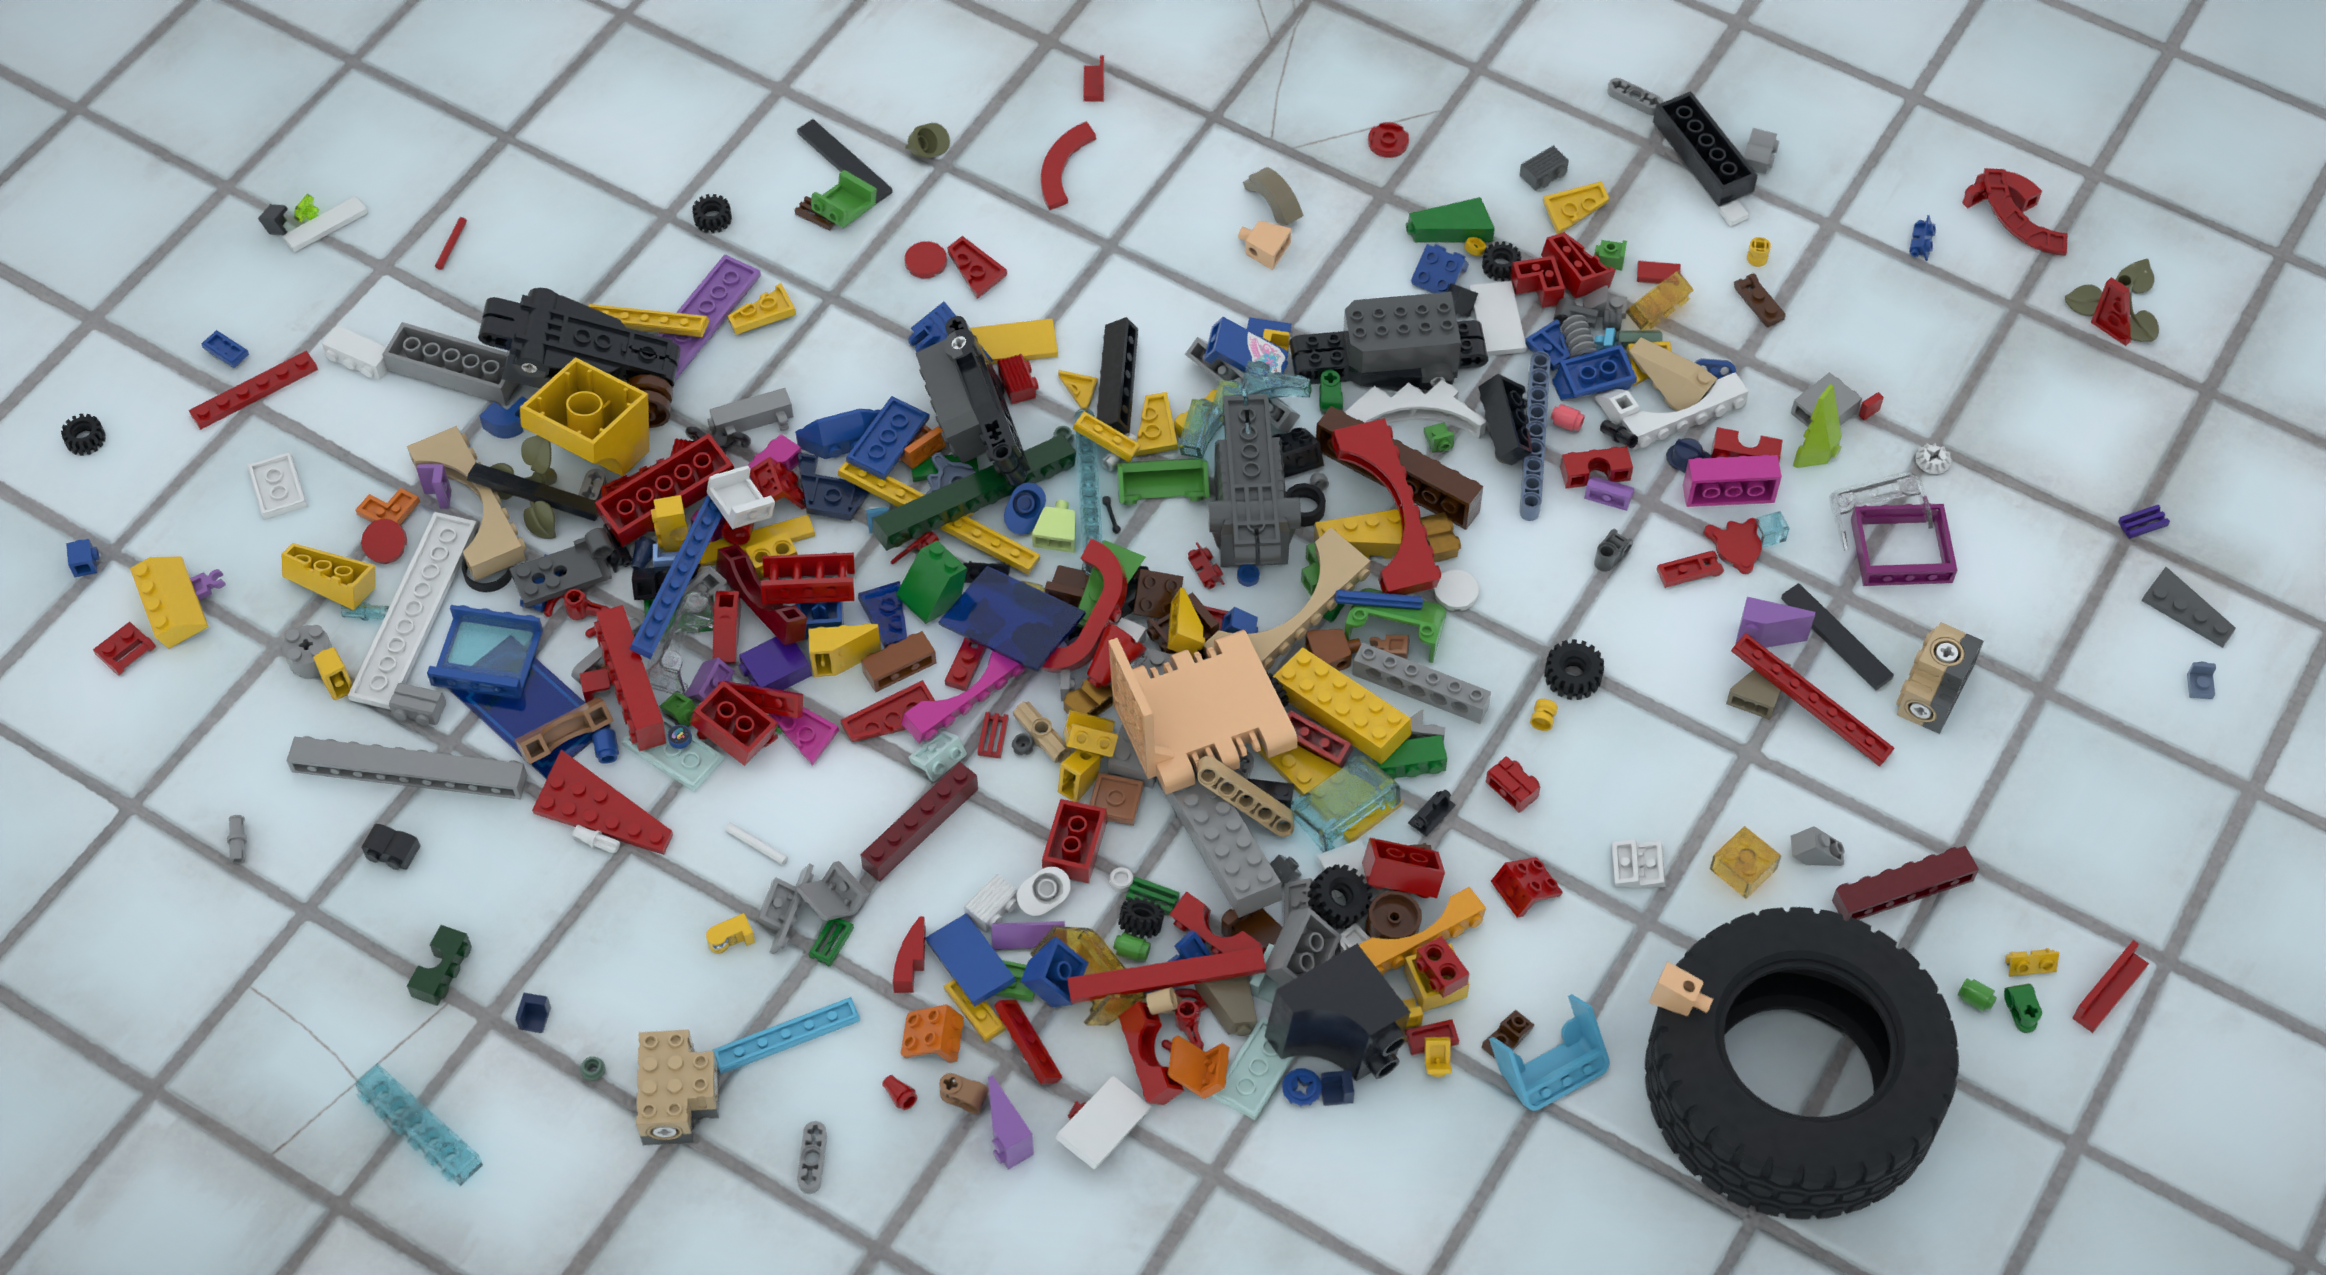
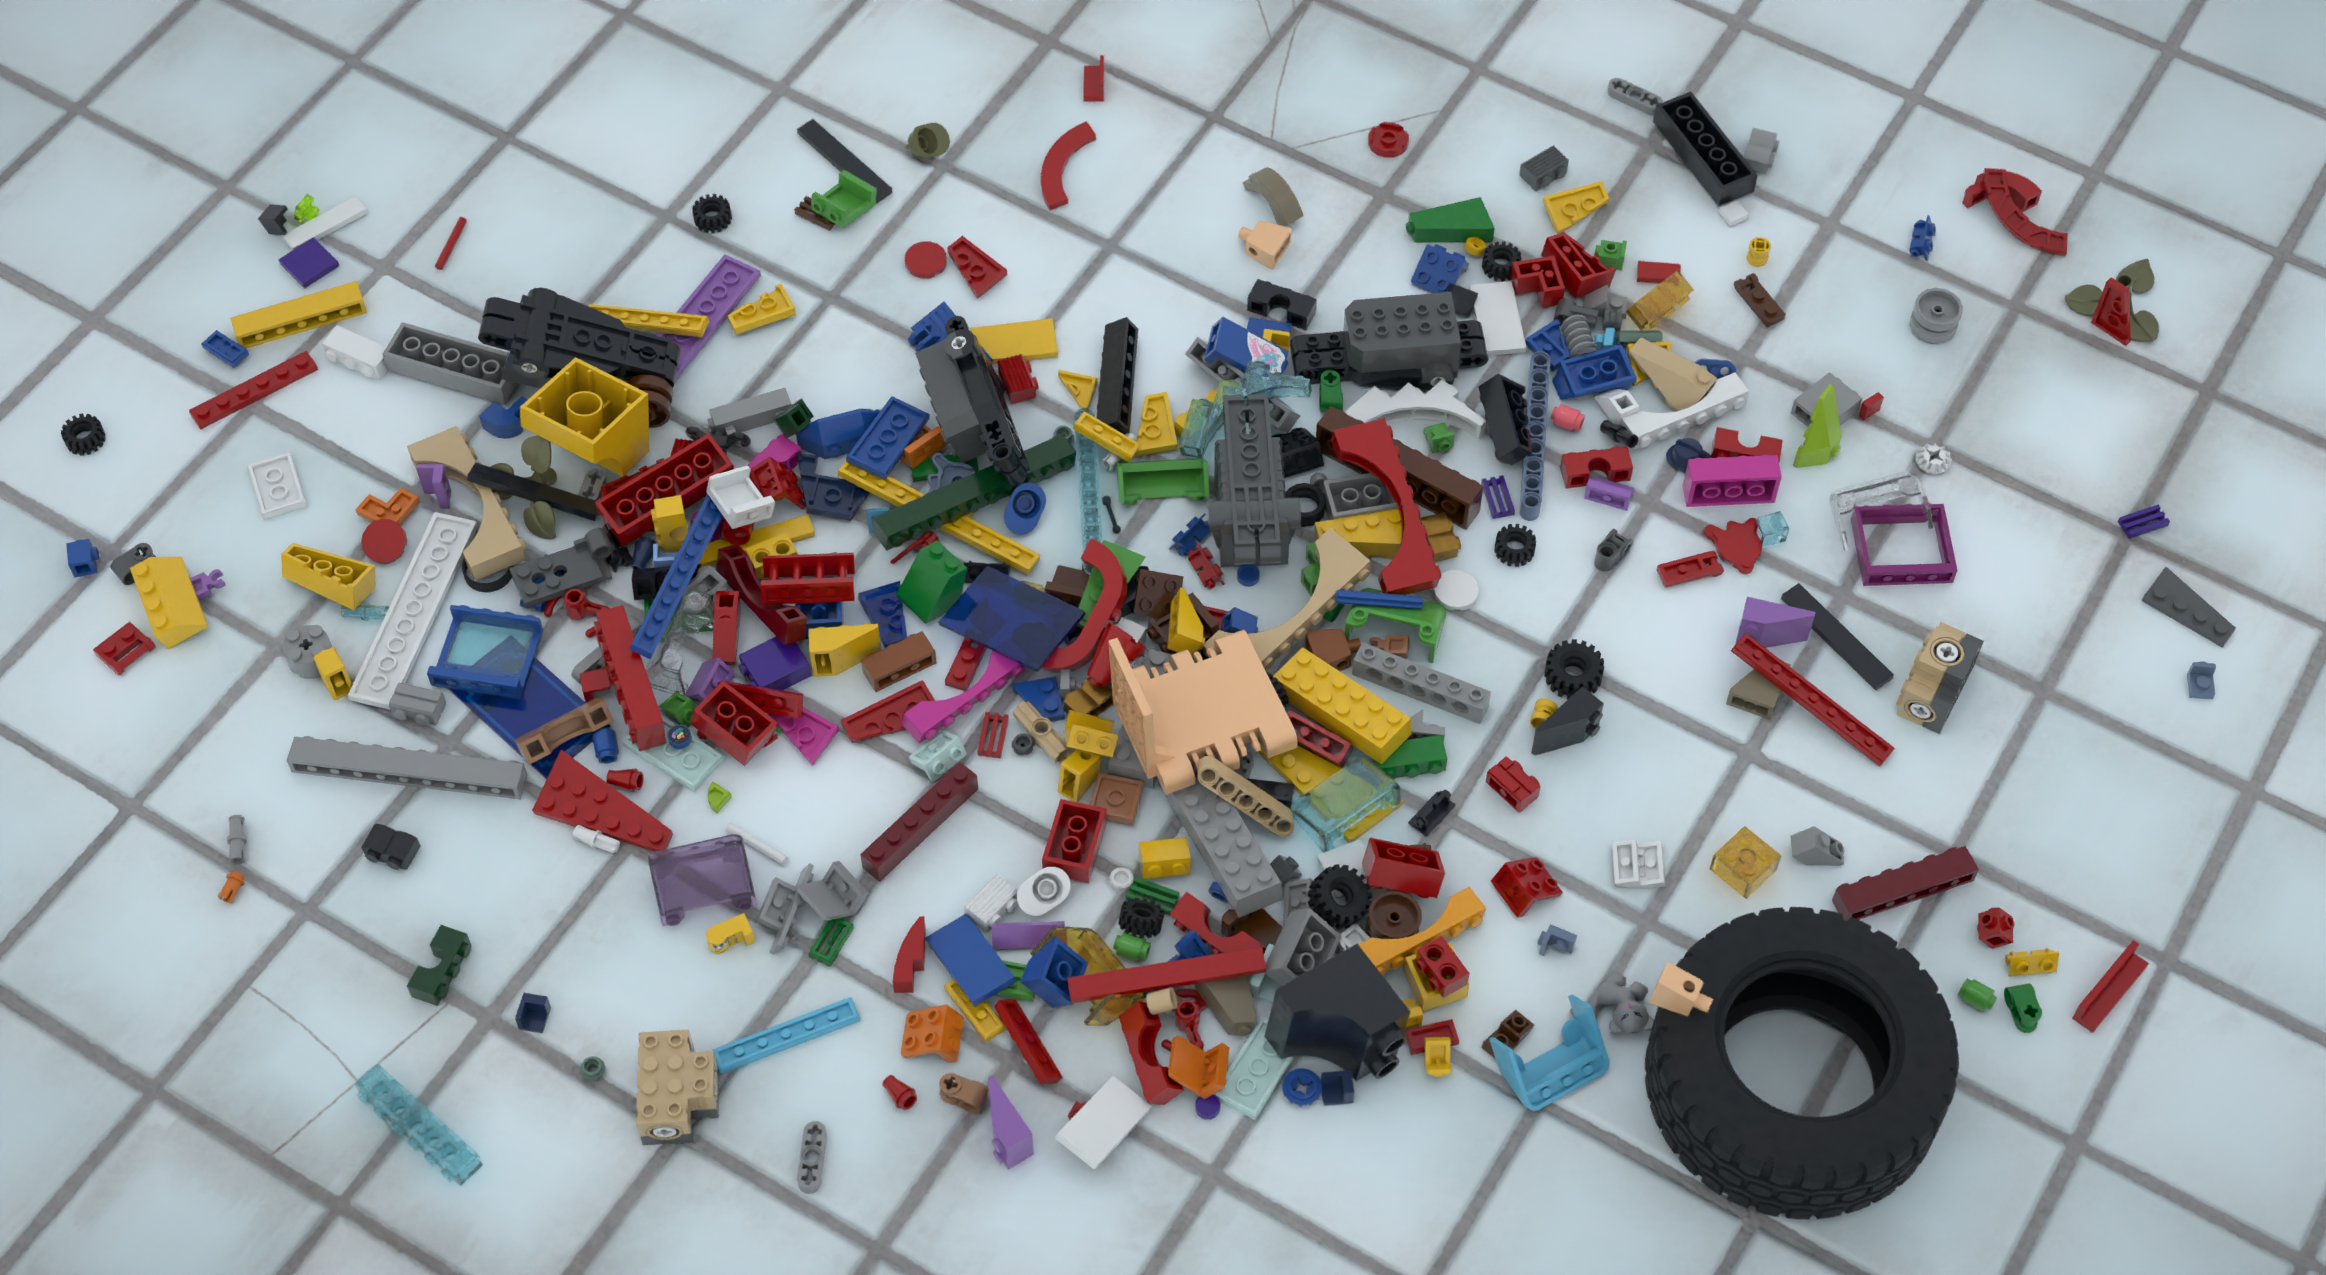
yellowish green torso [1032,500,1076,553] -> none
none -> dark grey piece [110,543,156,585]
none -> orange pin [218,871,245,903]
none -> yellow brick [230,281,367,349]
none -> dark purple tile [278,237,339,288]
none -> red cone [606,769,644,792]
none -> clear purple windscreen [648,834,757,926]
none -> lime tile [708,782,732,814]
none -> dark green brick [773,398,814,438]
none -> blue wing [1012,676,1065,722]
none -> yellow brick [1139,837,1191,879]
none -> blue hinge [1169,513,1210,557]
none -> dark purple tile [1195,1094,1220,1120]
none -> blue tile [1208,882,1229,902]
none -> black arch [1247,279,1317,331]
none -> light grey brick [1323,473,1398,520]
none -> dark purple tile [1481,475,1515,519]
none -> black tyre [1494,524,1536,567]
none -> black slope [1531,687,1604,756]
none -> sand blue bracket [1537,924,1577,956]
none -> light grey animal [1570,971,1654,1034]
none -> light grey wheel [1910,288,1963,344]
none -> red brick [1977,907,2015,949]

